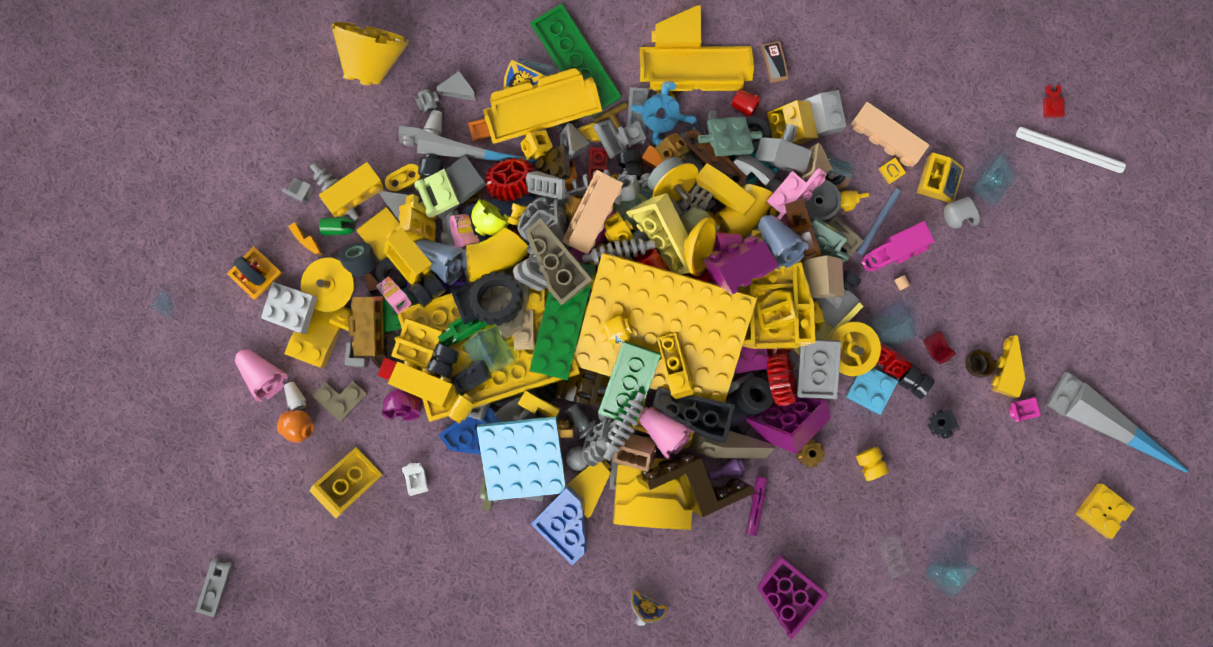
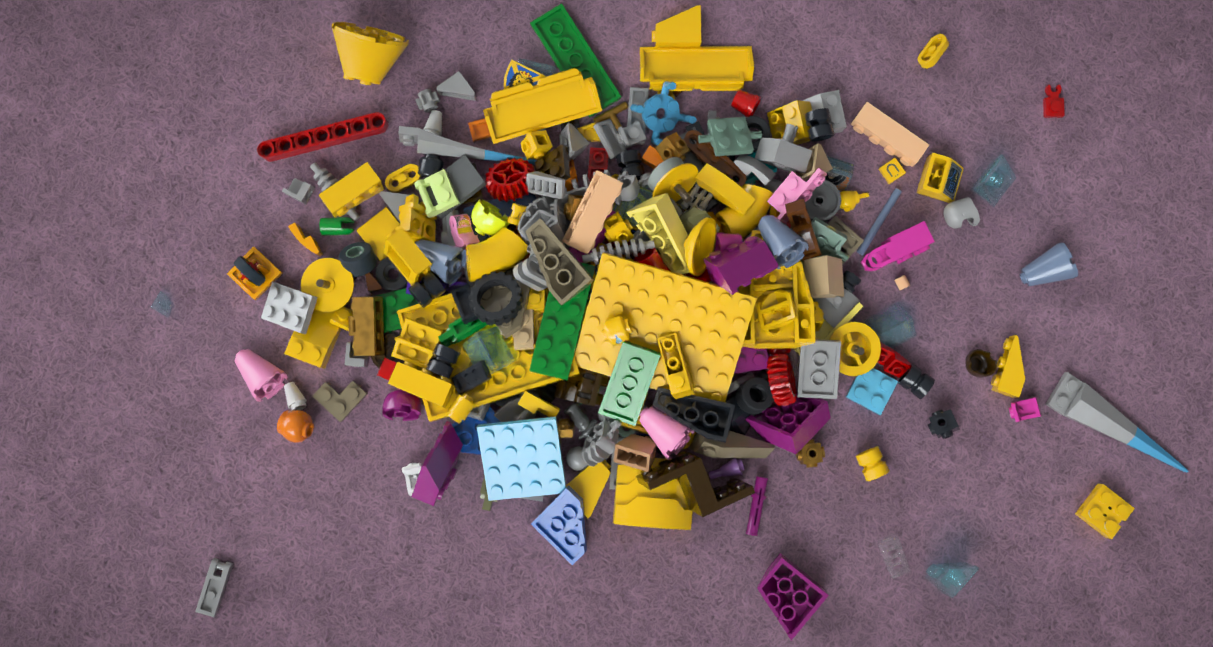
yellow slope [309,447,383,519] -> none
bright pink leg [376,276,412,314] -> none
light grey piece [603,392,645,461] -> none
shield [630,590,668,626] -> none
slope [761,41,788,83] -> none
dark red bracket [923,331,956,364] -> none
white axle [1016,127,1126,173] -> none
none -> red beam [257,112,389,162]
none -> magenta wedge [411,421,463,506]
none -> black wheel [804,108,835,142]
none -> yellow plate [918,34,949,68]
none -> sand blue cone [1019,242,1078,286]

